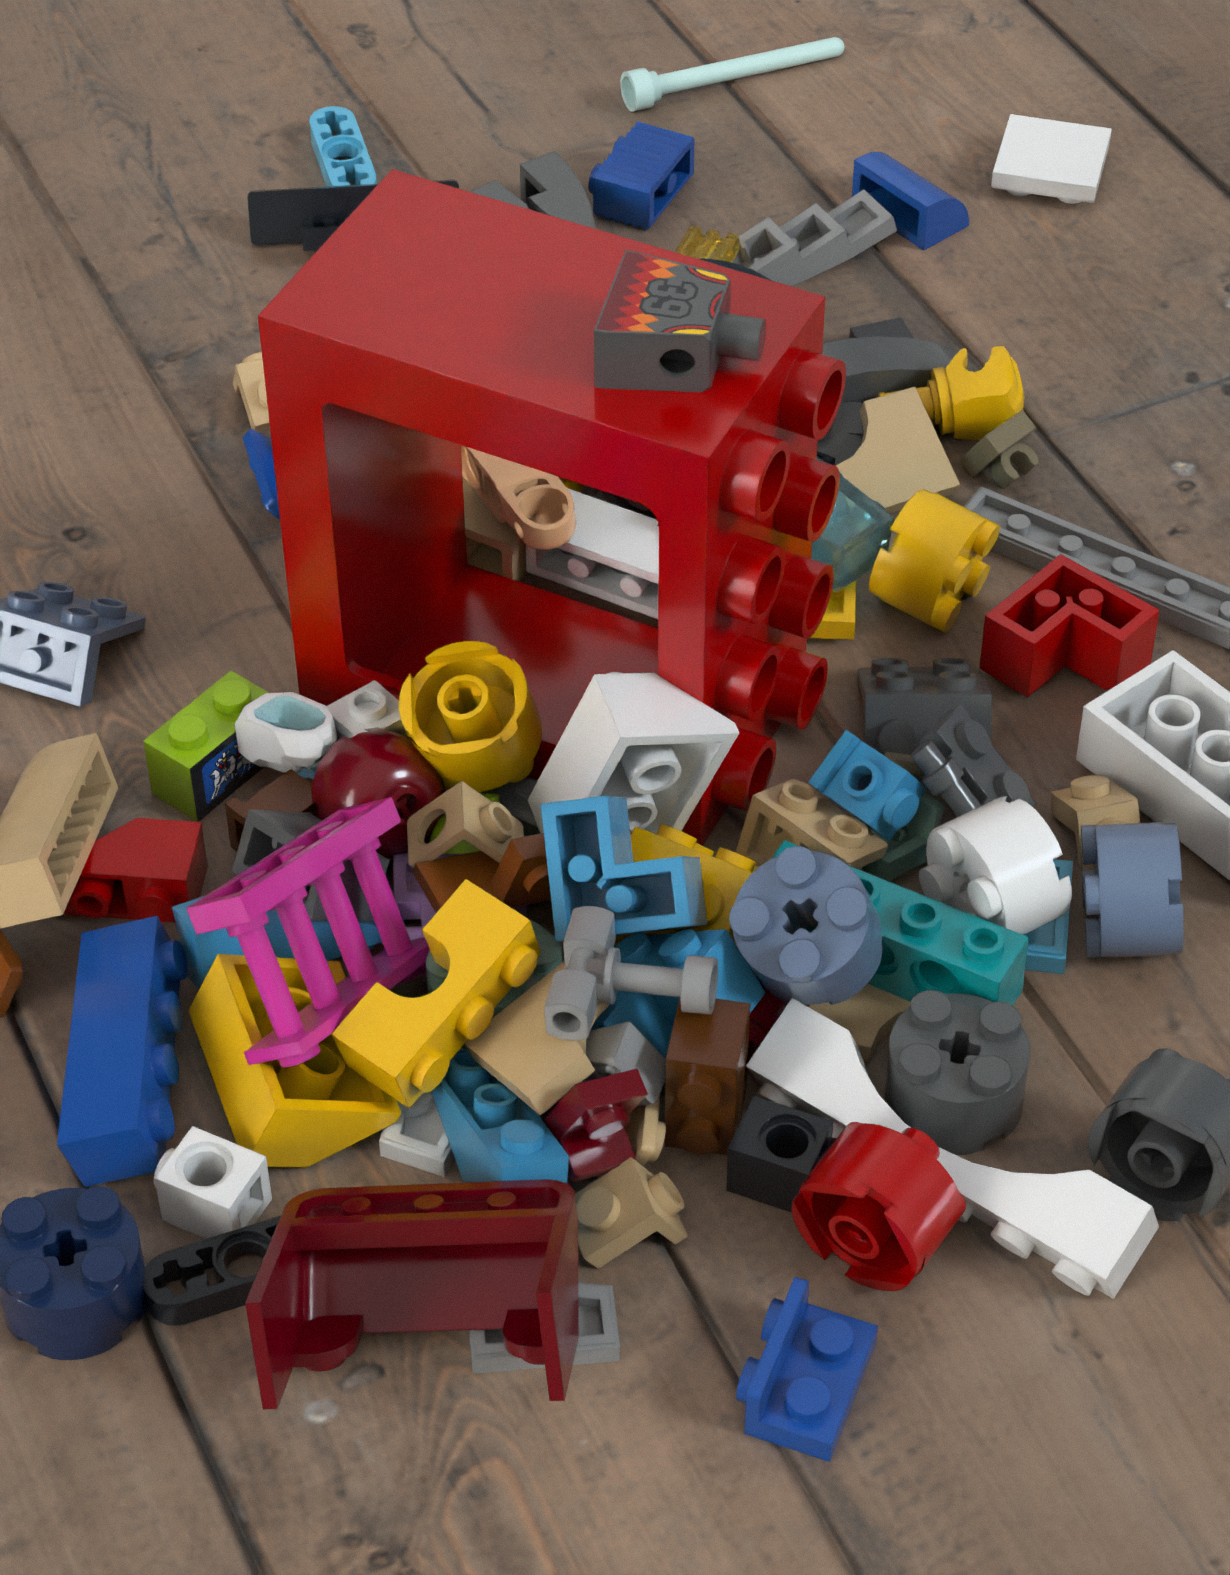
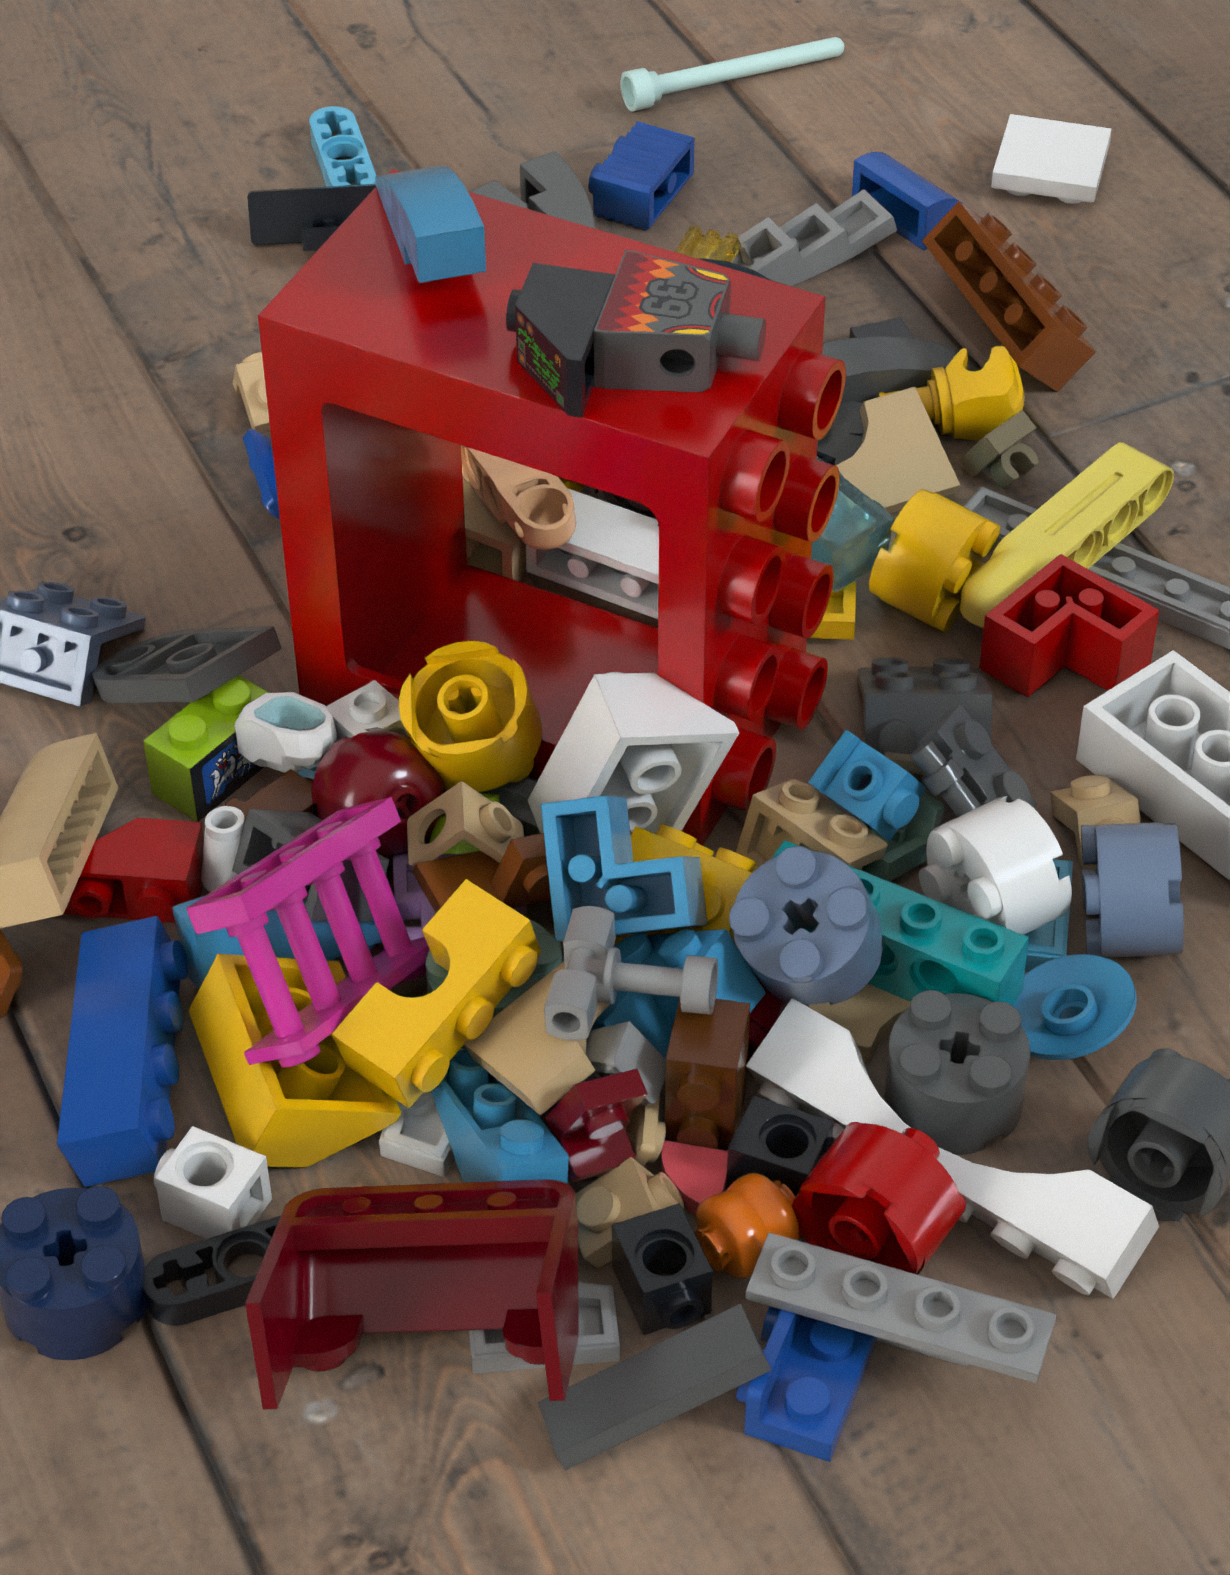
none -> dark grey tile [92,626,282,703]
none -> white cone [201,806,245,892]
none -> dark azure slope [375,166,486,283]
none -> black slope [506,263,615,418]
none -> dark grey tile [538,1303,771,1471]
none -> black brick [612,1203,713,1335]
none -> coral tile [661,1140,728,1216]
none -> orange piece [694,1173,800,1279]
none -> light grey bracket [746,1232,1057,1383]
none -> dark orange brick [922,201,1096,392]
none -> light yellow piece [960,442,1174,628]
none -> dark azure dish [1013,954,1137,1060]

